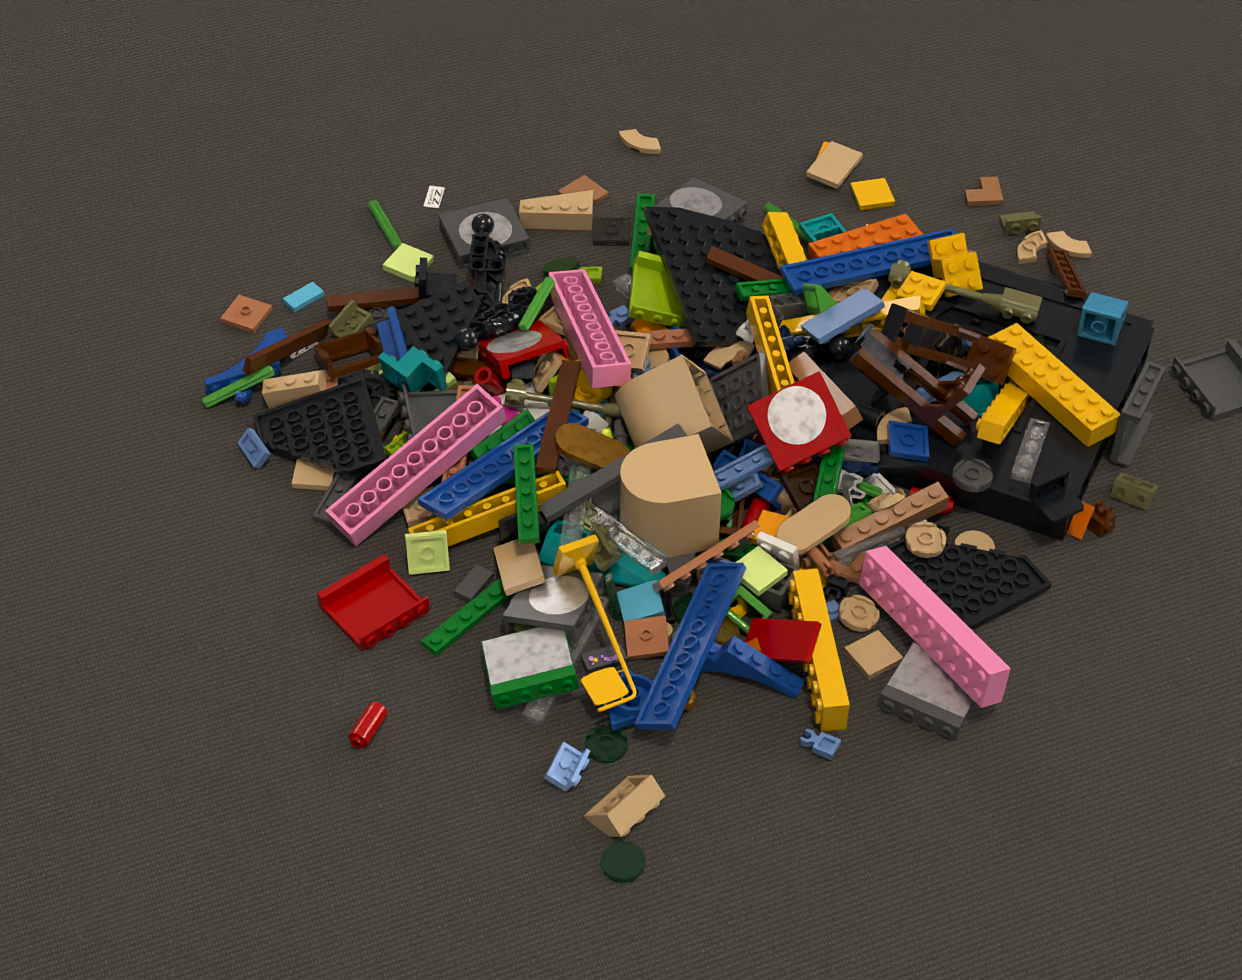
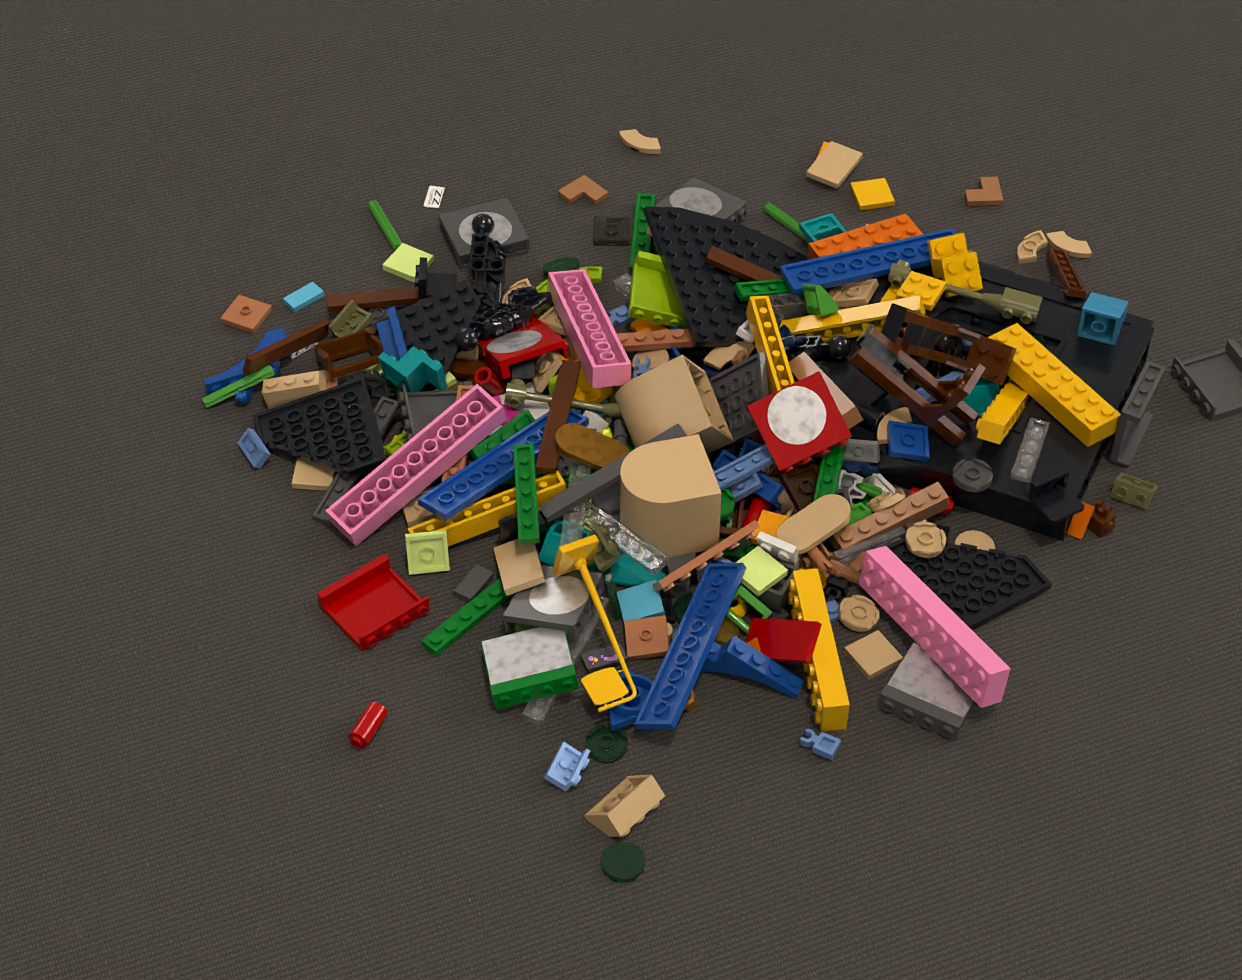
bright green axle [518,277,555,332] -> none
tan wedge [519,190,593,230] -> none
tan tile [615,330,652,372] -> none
yellow hinge [762,212,807,270] -> none
medium blue tile [800,288,885,344] -> none
olive bracket [999,211,1042,235] -> none

